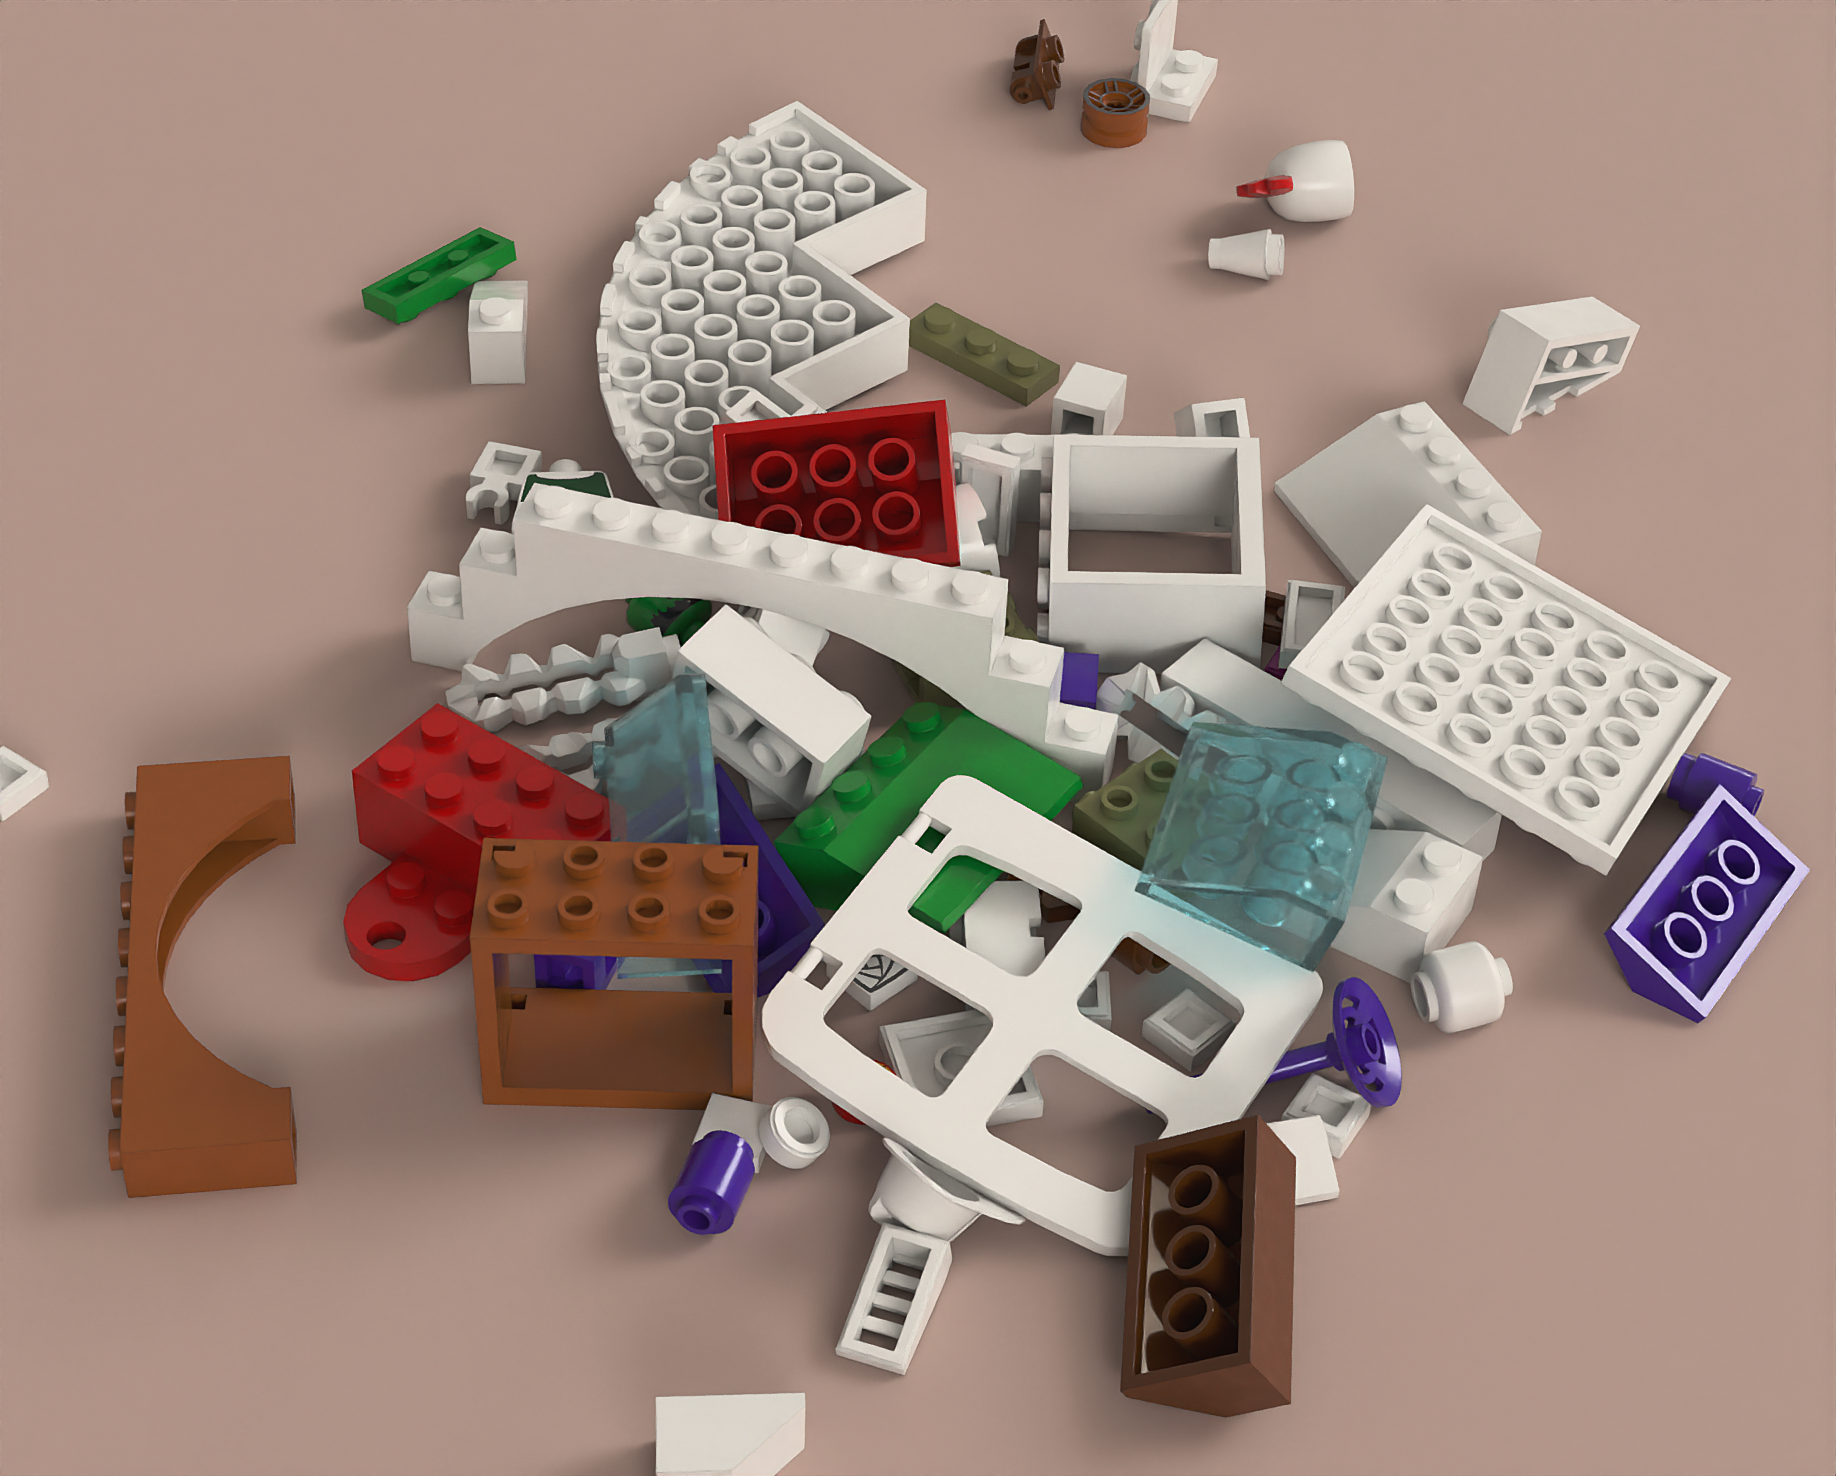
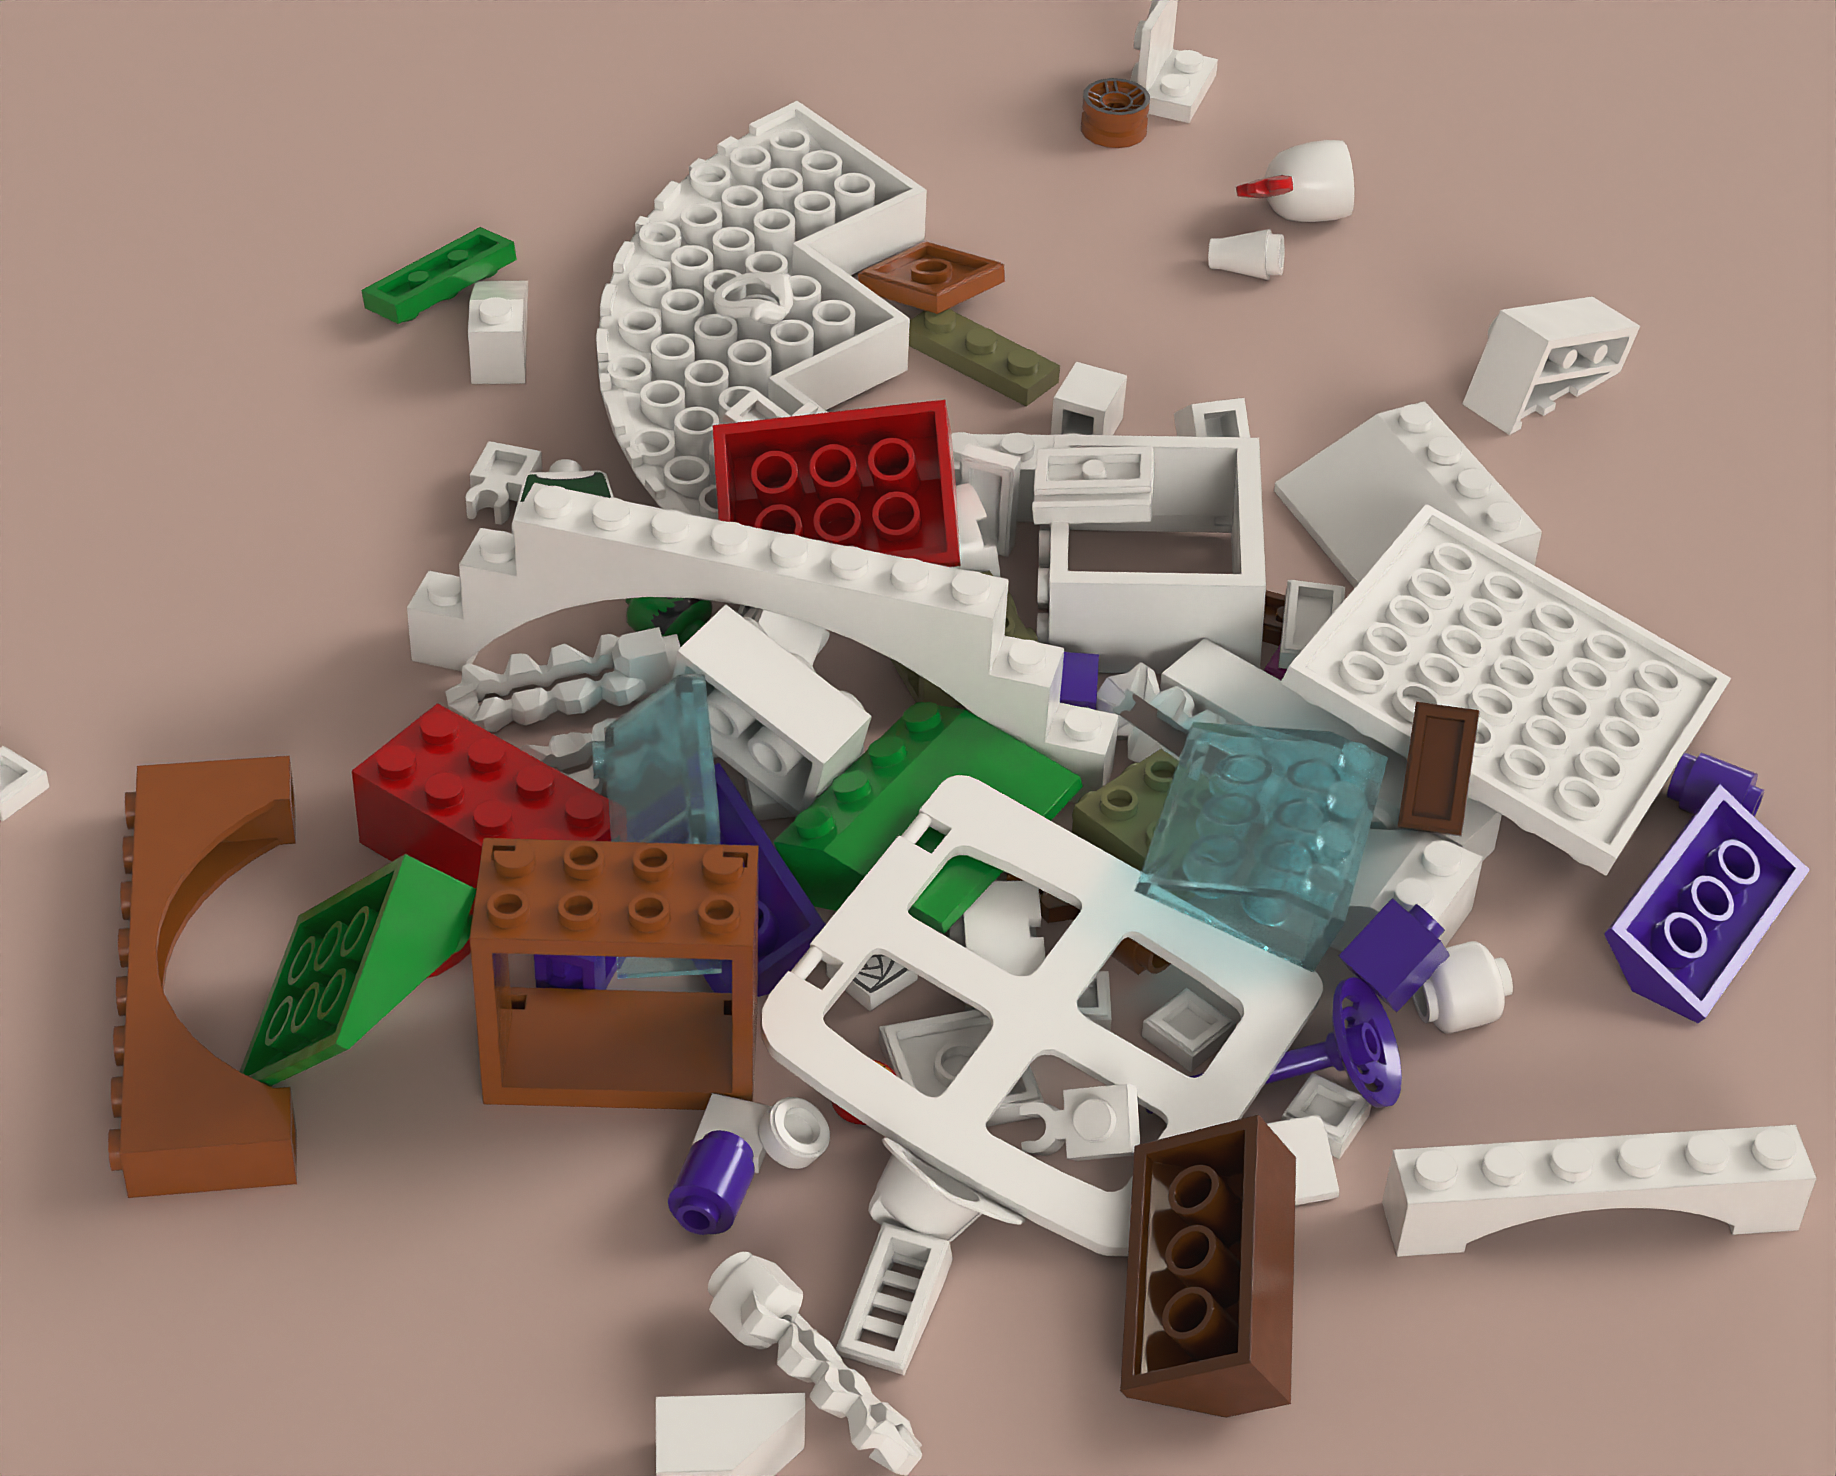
reddish brown hinge [1010,19,1065,110] -> none
none -> green slope [240,854,477,1087]
none -> white sword [708,1252,922,1476]
none -> white piece [713,272,793,325]
none -> dark orange tile [858,241,1005,314]
none -> white plate [1019,1084,1140,1161]
none -> white plate [1032,446,1154,525]
none -> dark purple brick [1338,898,1450,1013]
none -> white arch [1382,1125,1816,1257]
none -> reddish brown tile [1398,702,1480,837]

